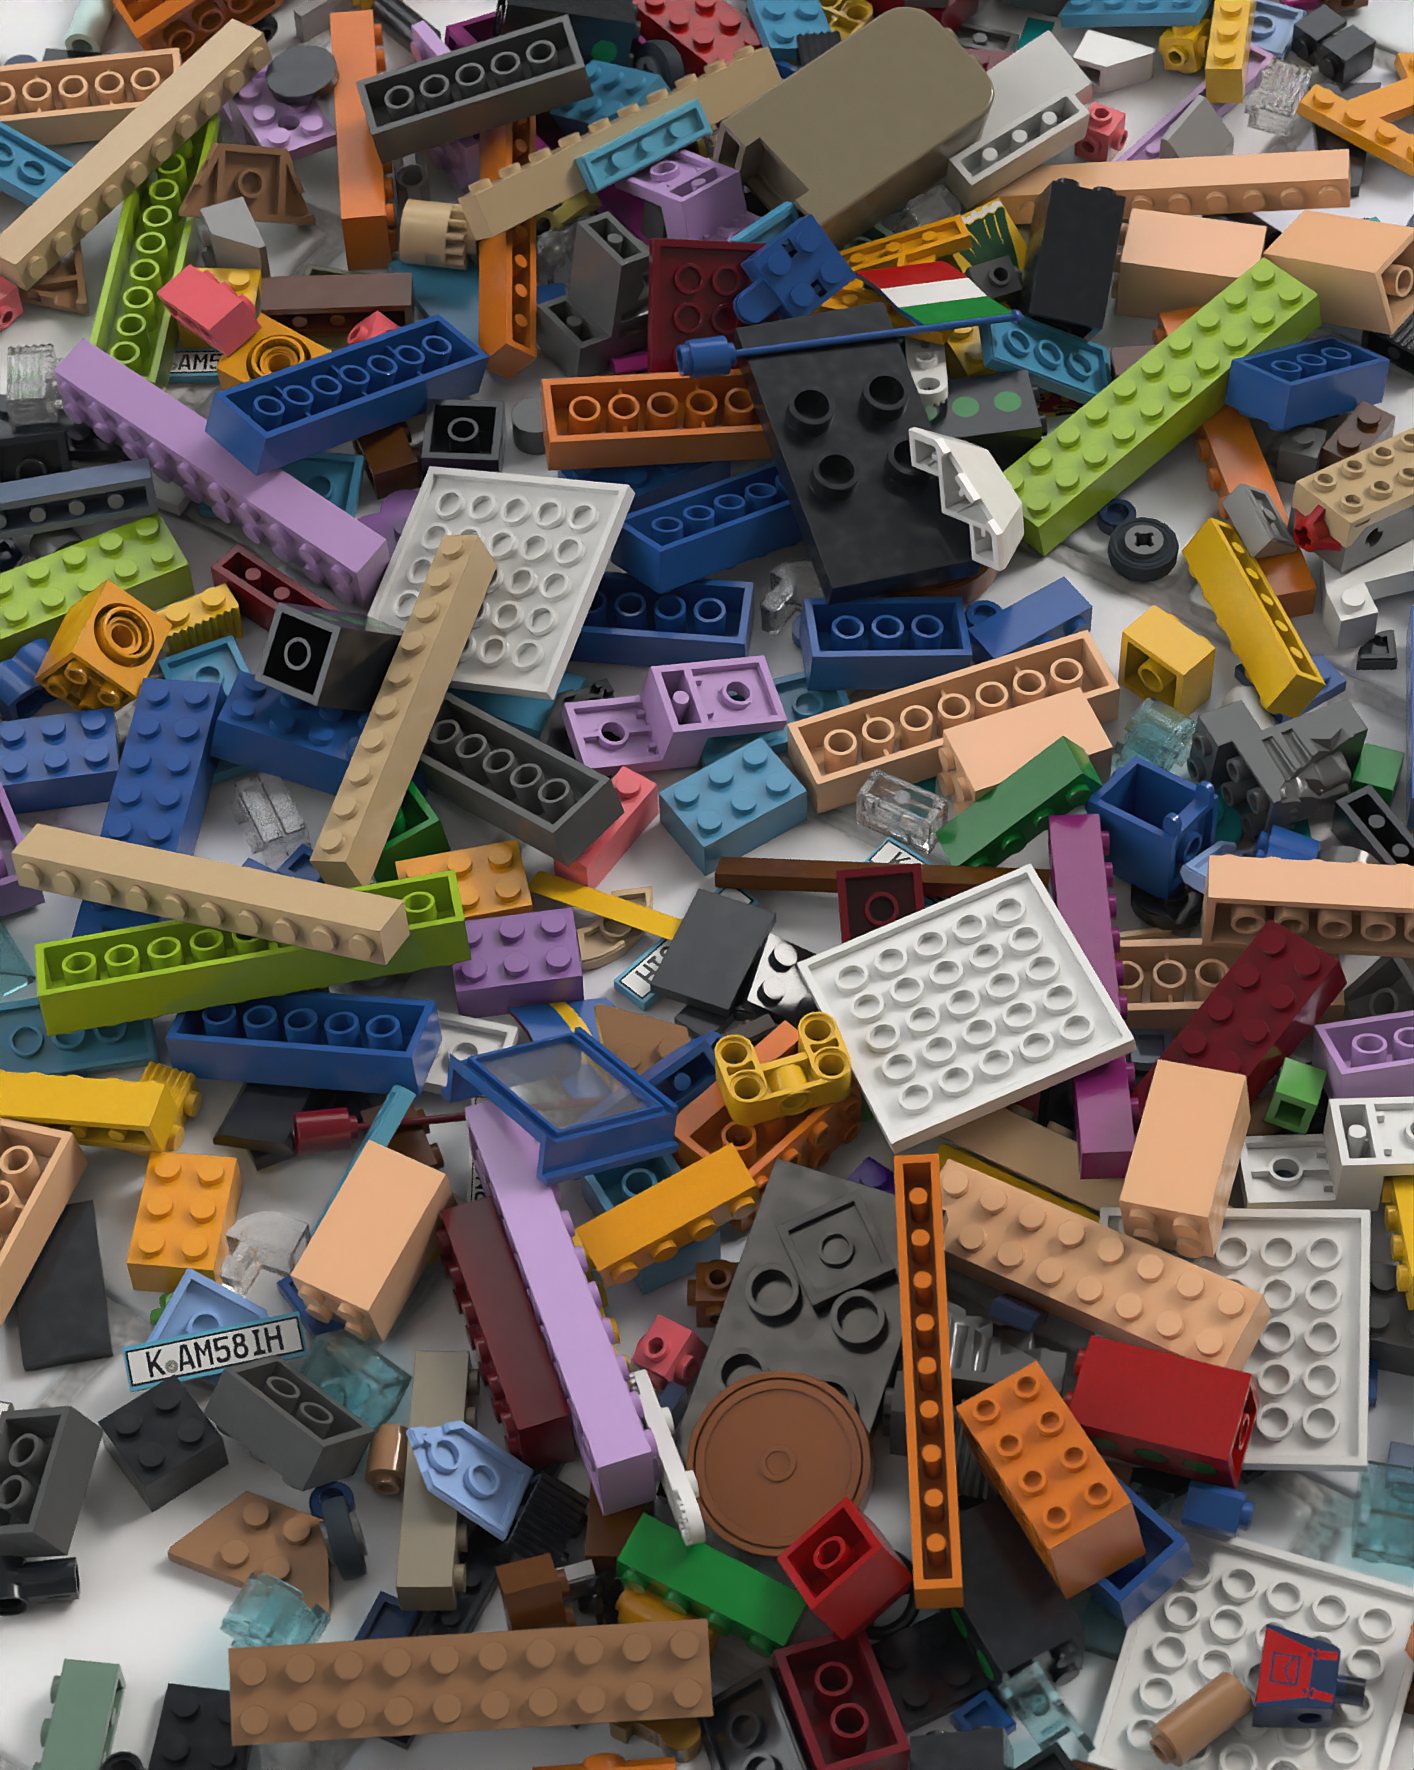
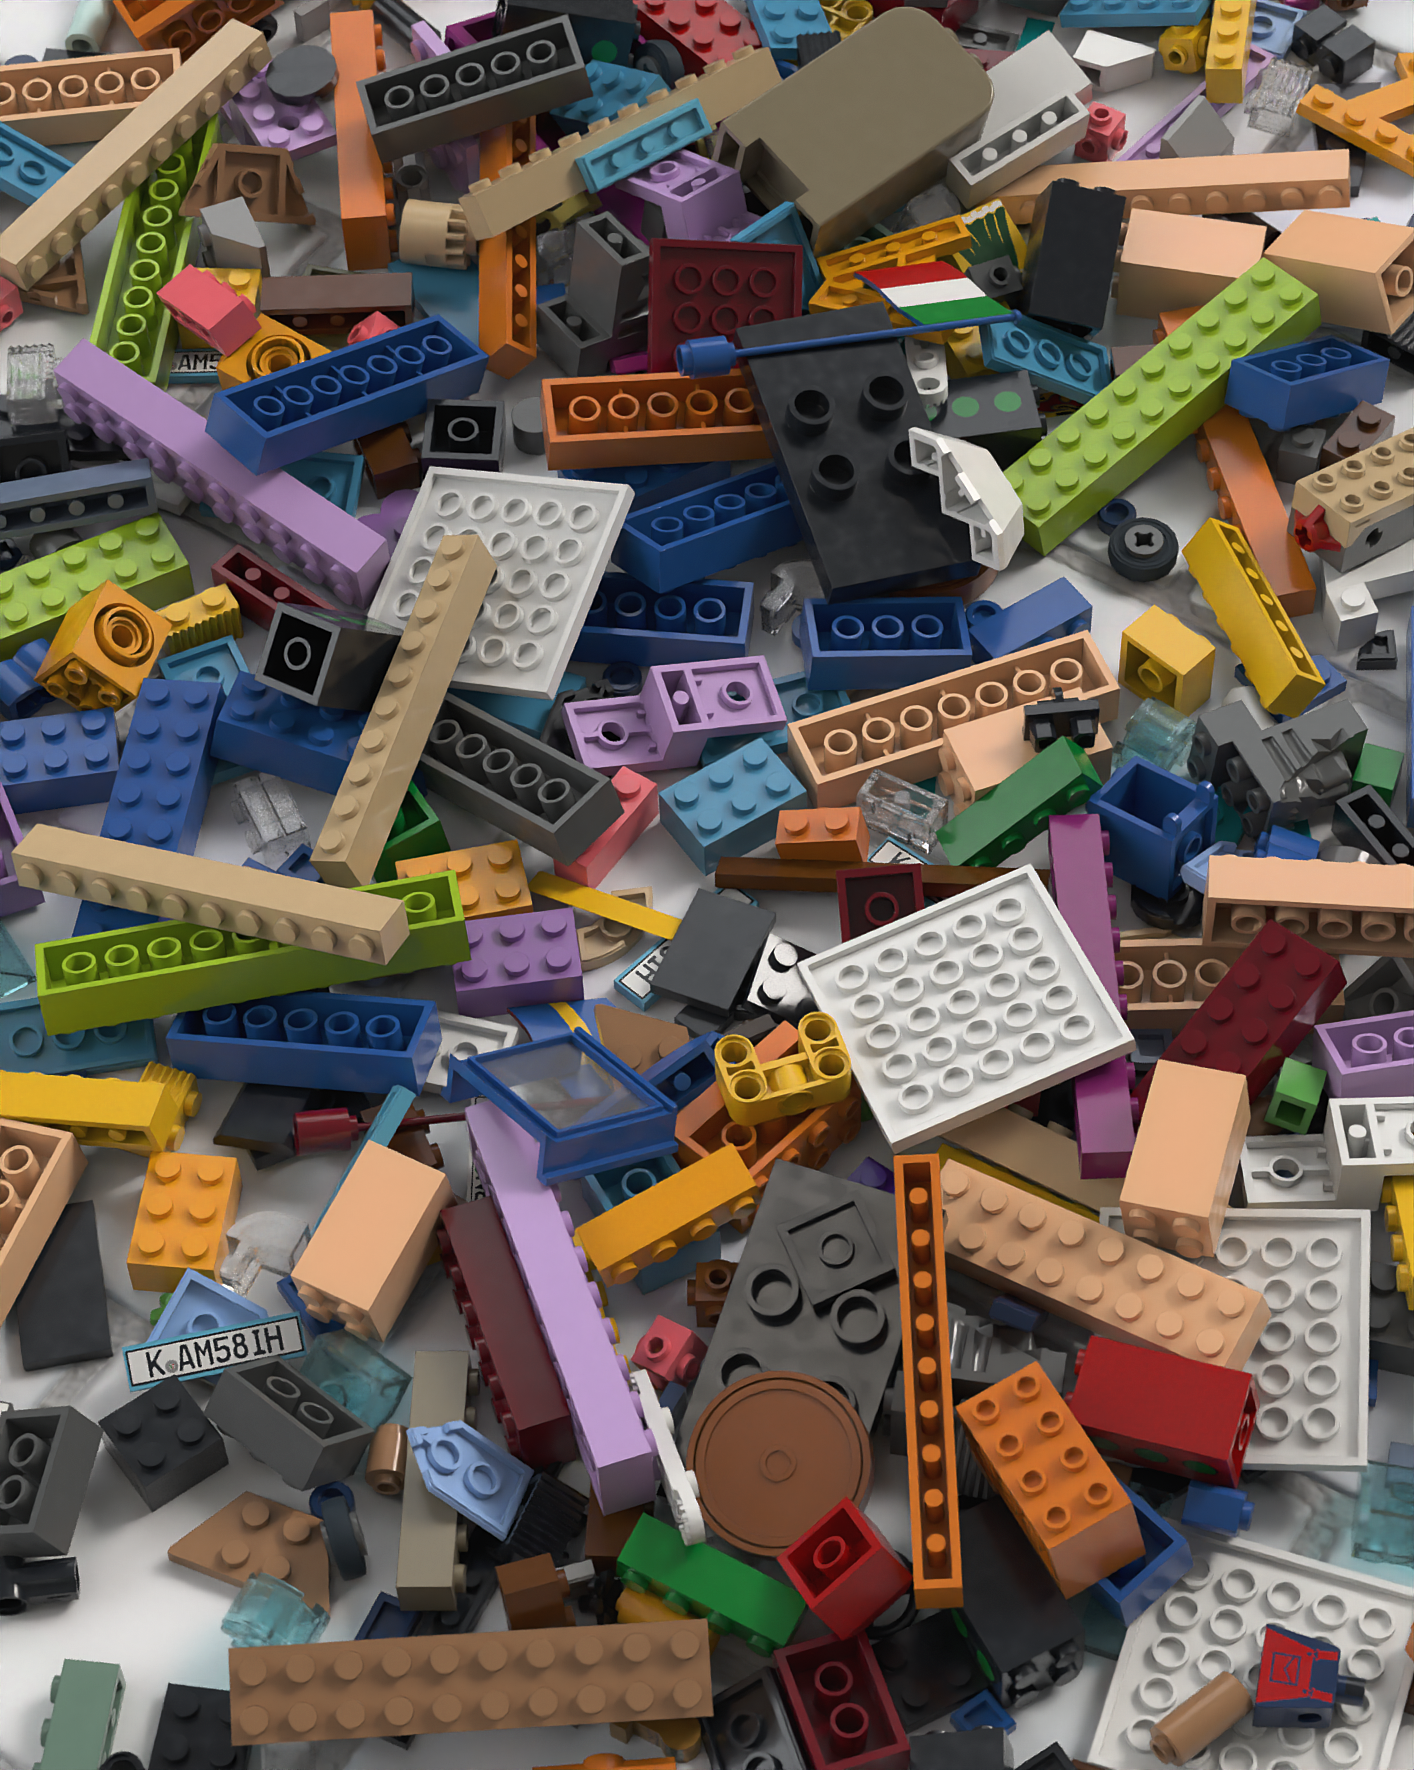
blue brick [733,214,857,325] -> none
clear light blue panel [998,1661,1096,1754] -> none
light grey slope [1223,483,1297,558] -> none
none -> dark blue tile [602,662,643,698]
none -> orange brick [775,807,870,862]
none -> black hips [1022,687,1100,753]

